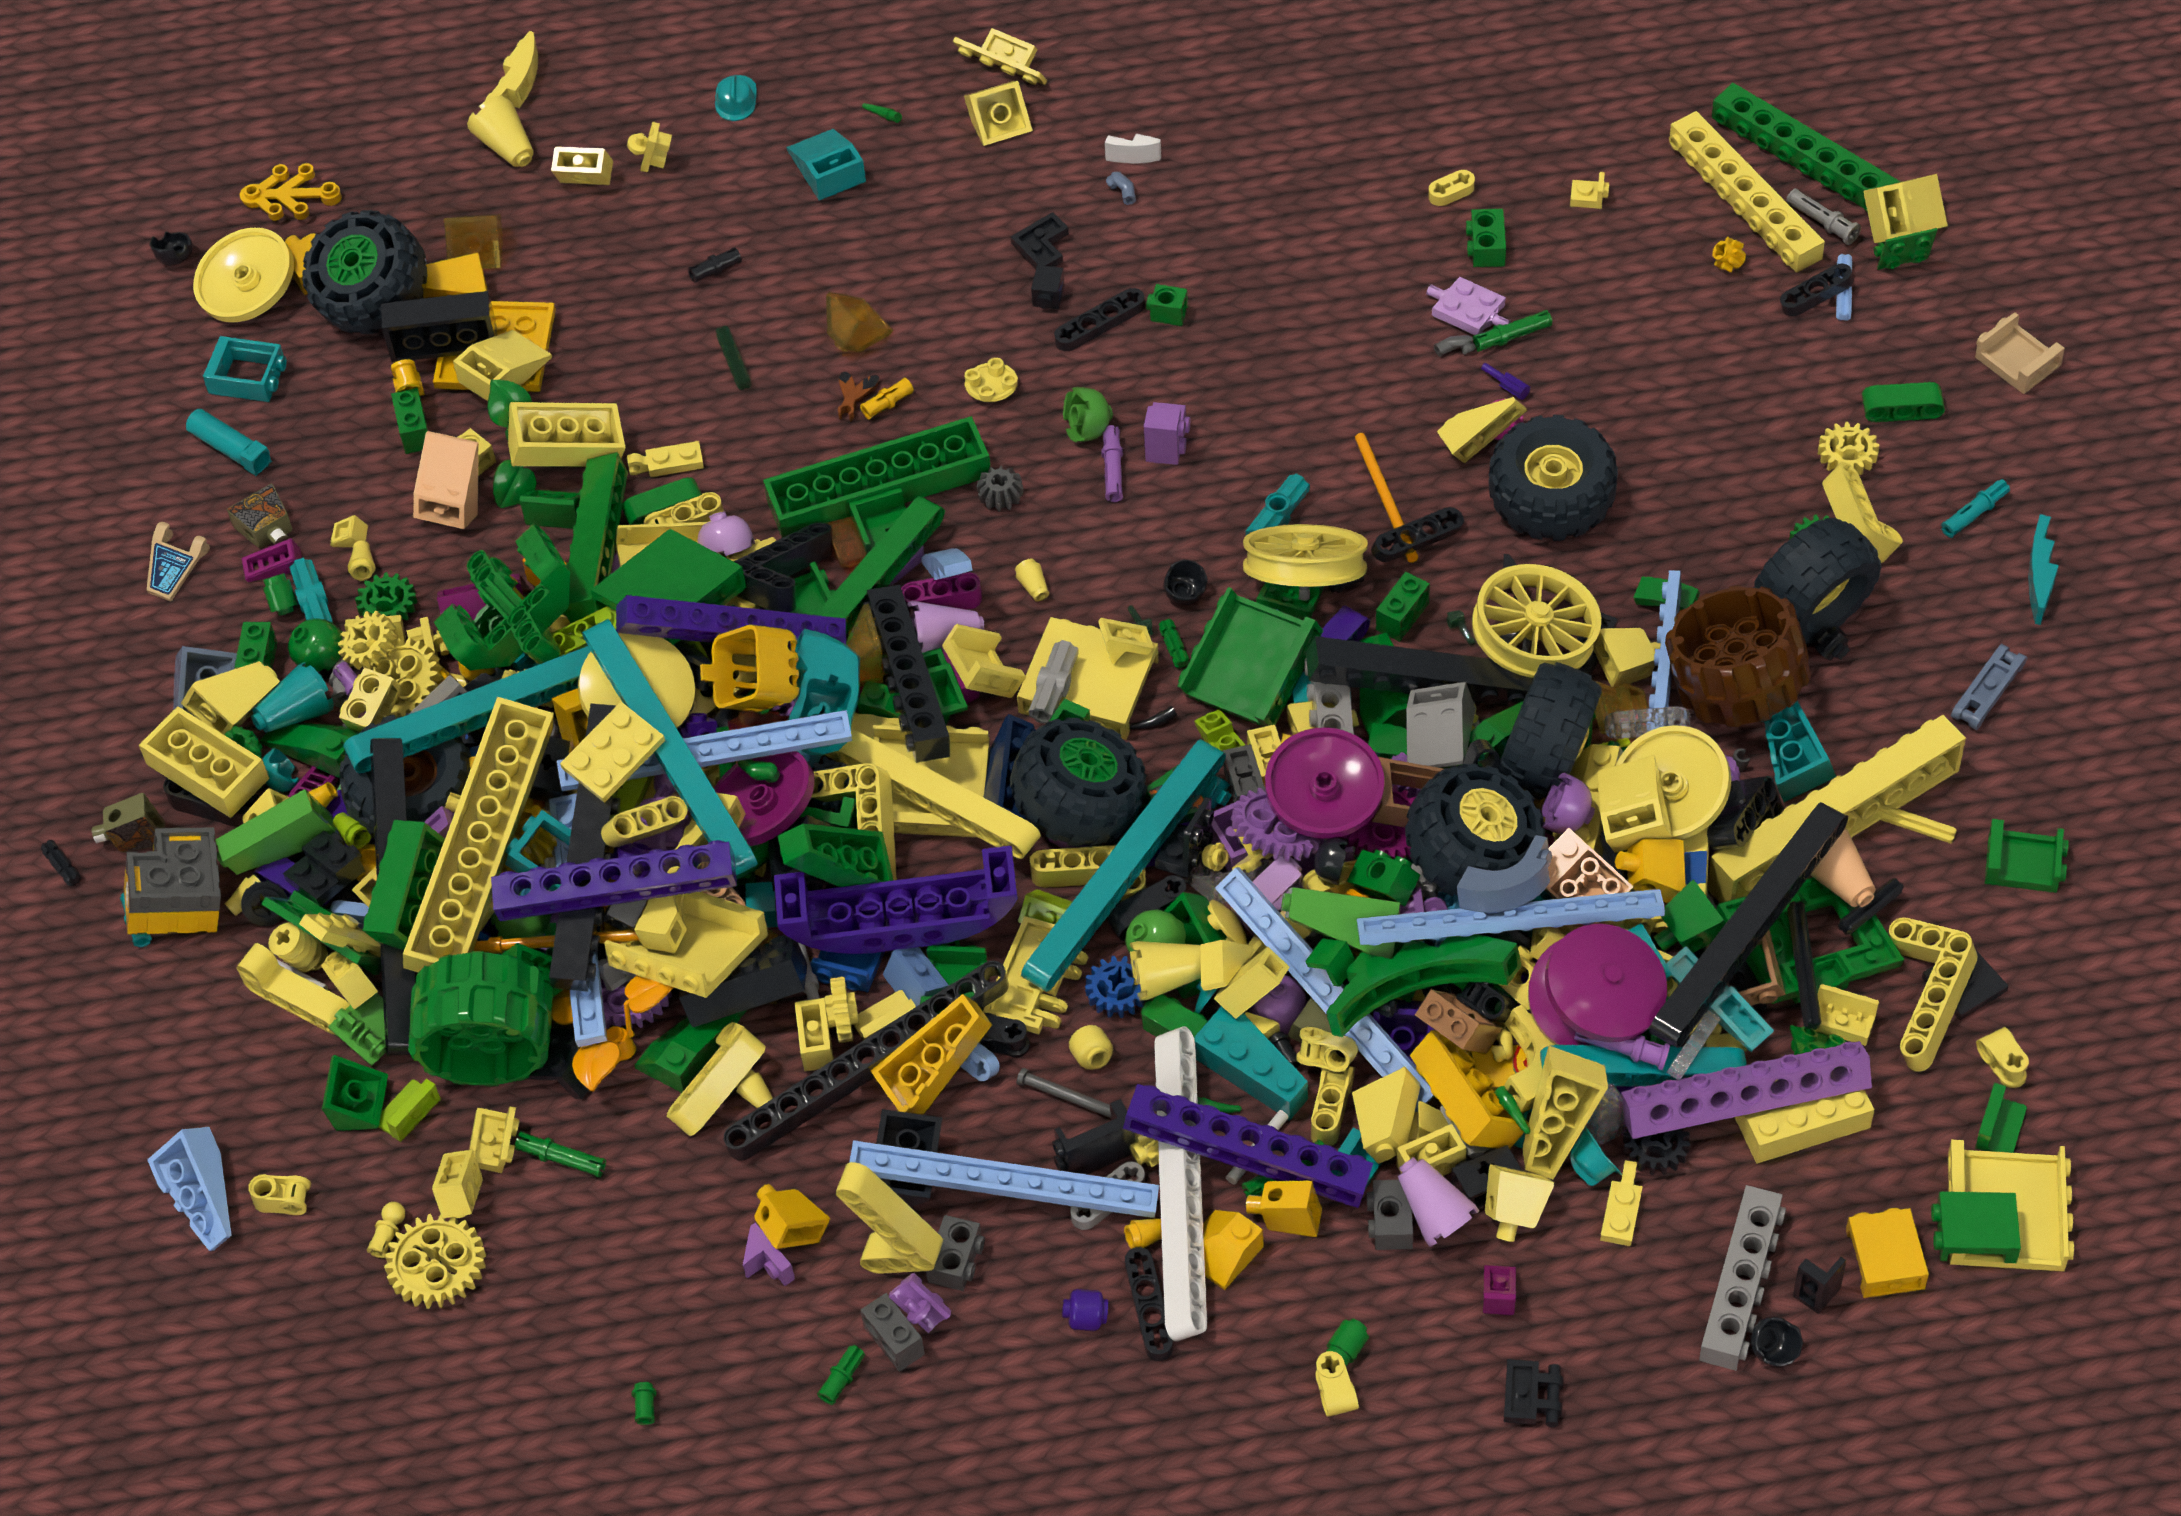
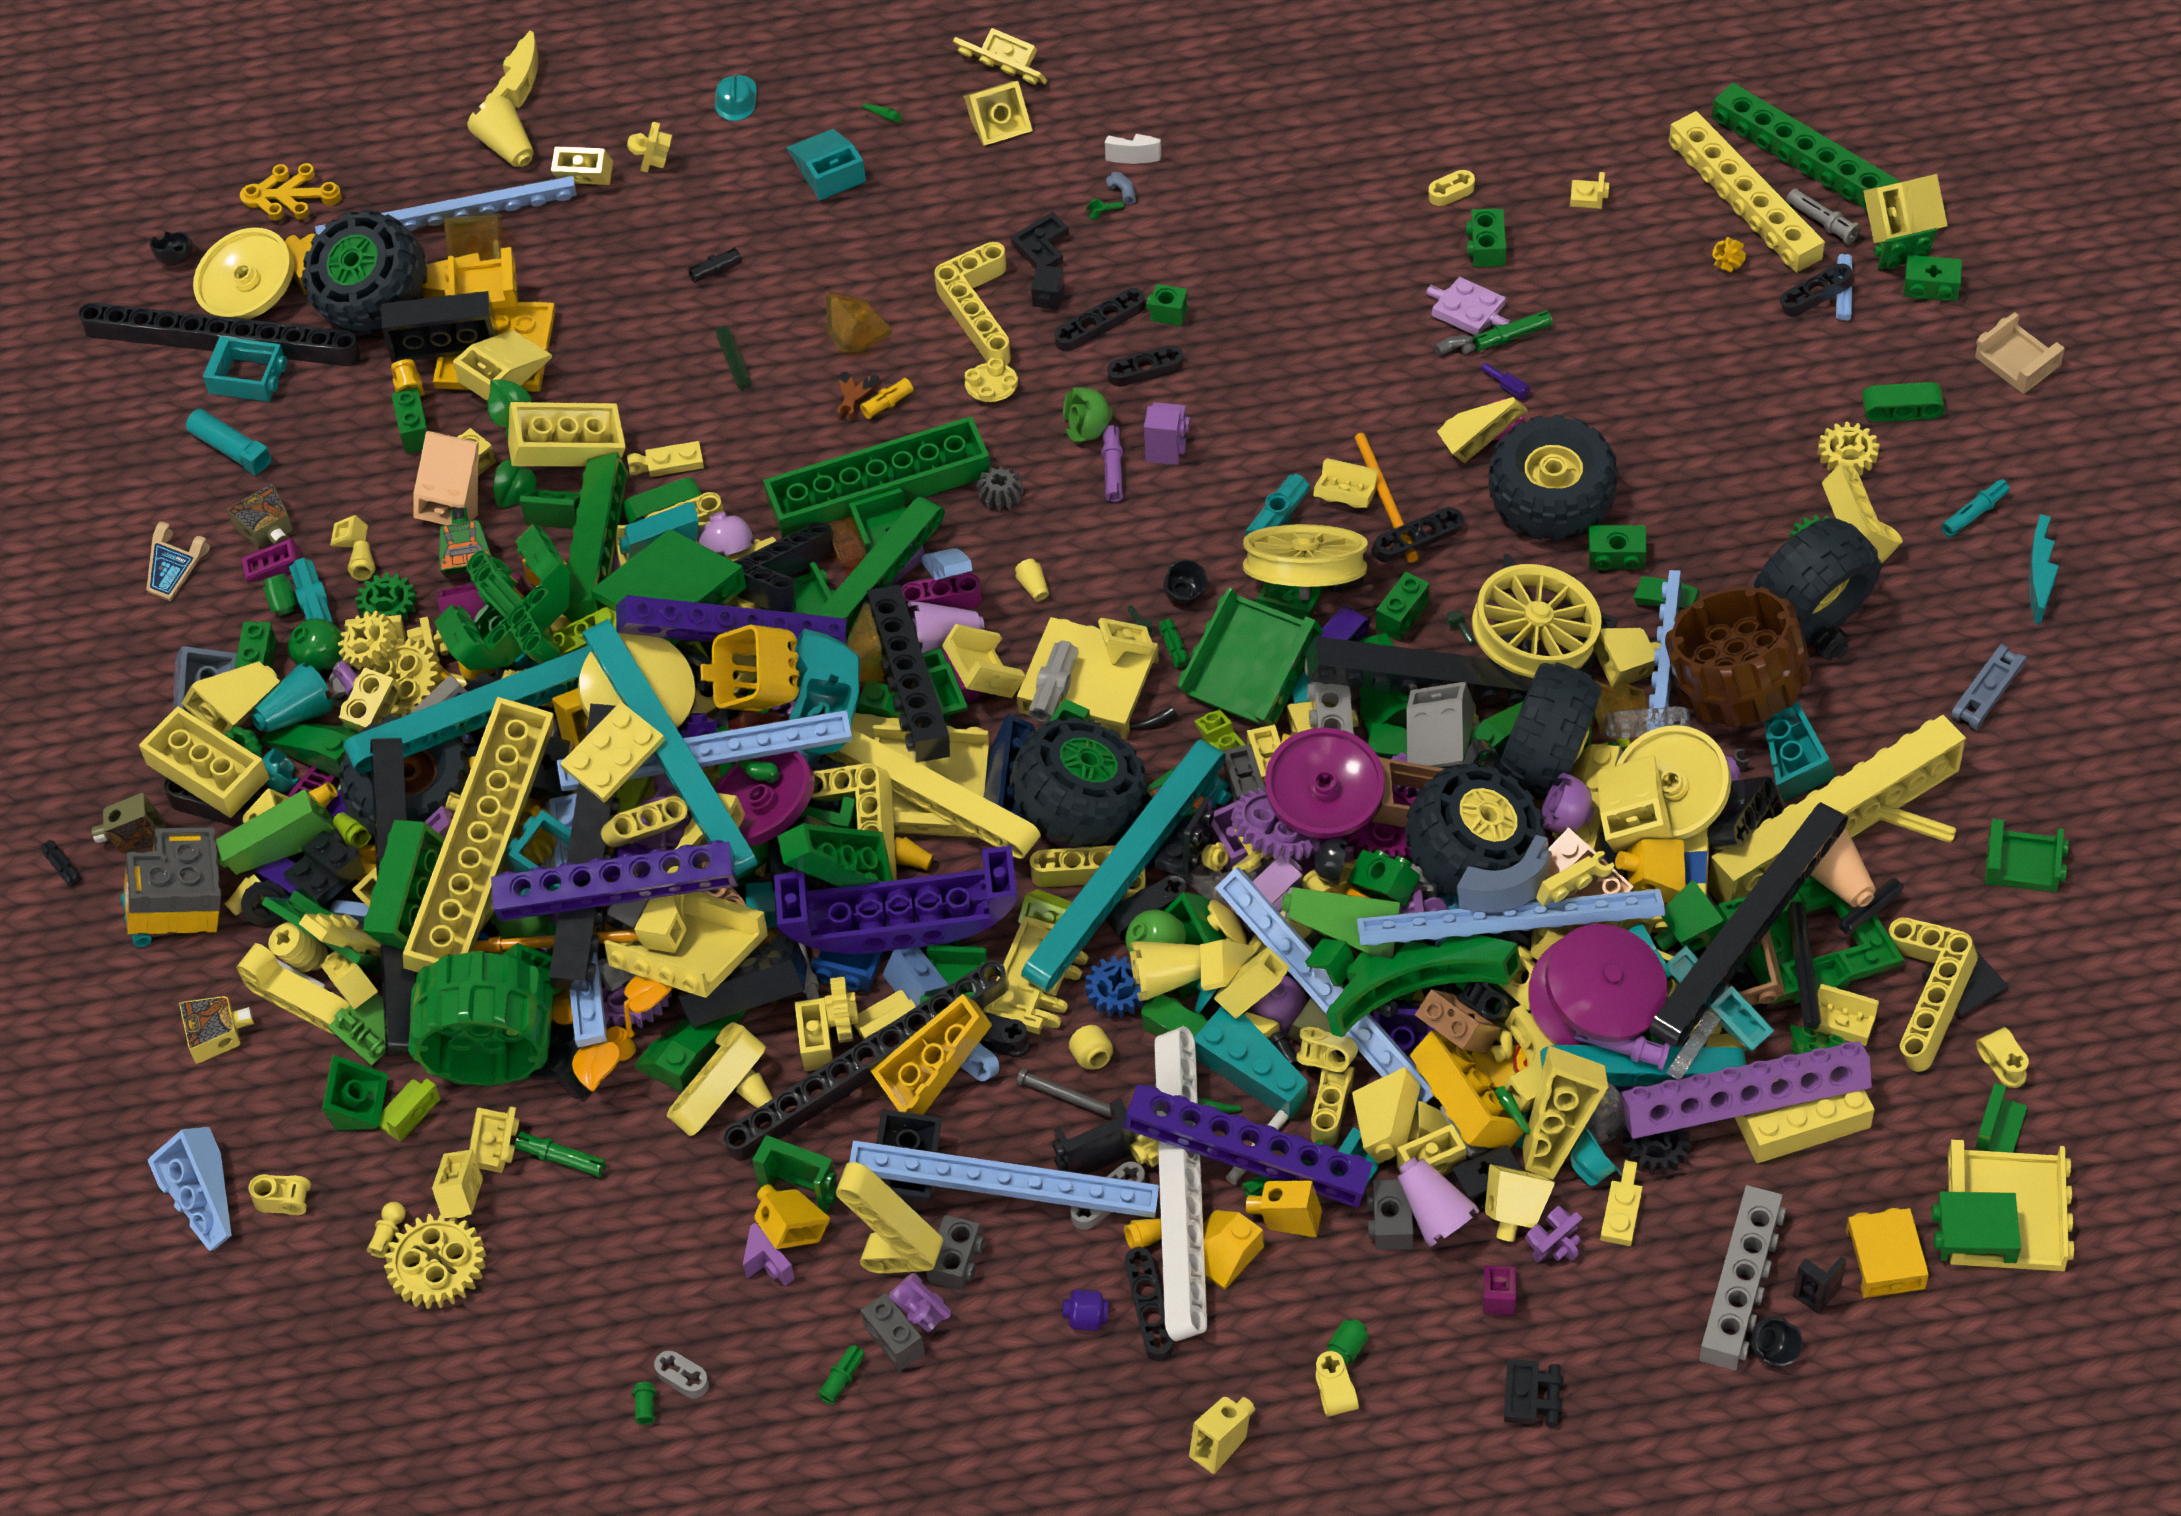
none -> black beam [78,303,361,366]
none -> torso [179,996,254,1064]
none -> light blue plate [315,176,577,235]
none -> torso [439,508,492,575]
none -> yellow panel [444,247,518,309]
none -> teal slope [619,502,699,561]
none -> light grey beam [654,1351,709,1398]
none -> green panel [752,1135,838,1213]
none -> yellow cone [894,837,934,871]
none -> light yellow beam [934,242,1011,365]
none -> green hand [1085,199,1124,220]
none -> black beam [1107,346,1183,387]
none -> light yellow torso [1189,1397,1255,1475]
none -> light yellow bracket [1313,458,1378,508]
none -> medium lavender hips [1525,1206,1583,1263]
none -> light yellow plate [1536,851,1615,906]
none -> green brick [1588,525,1646,570]
none -> green brick [1903,255,1962,301]

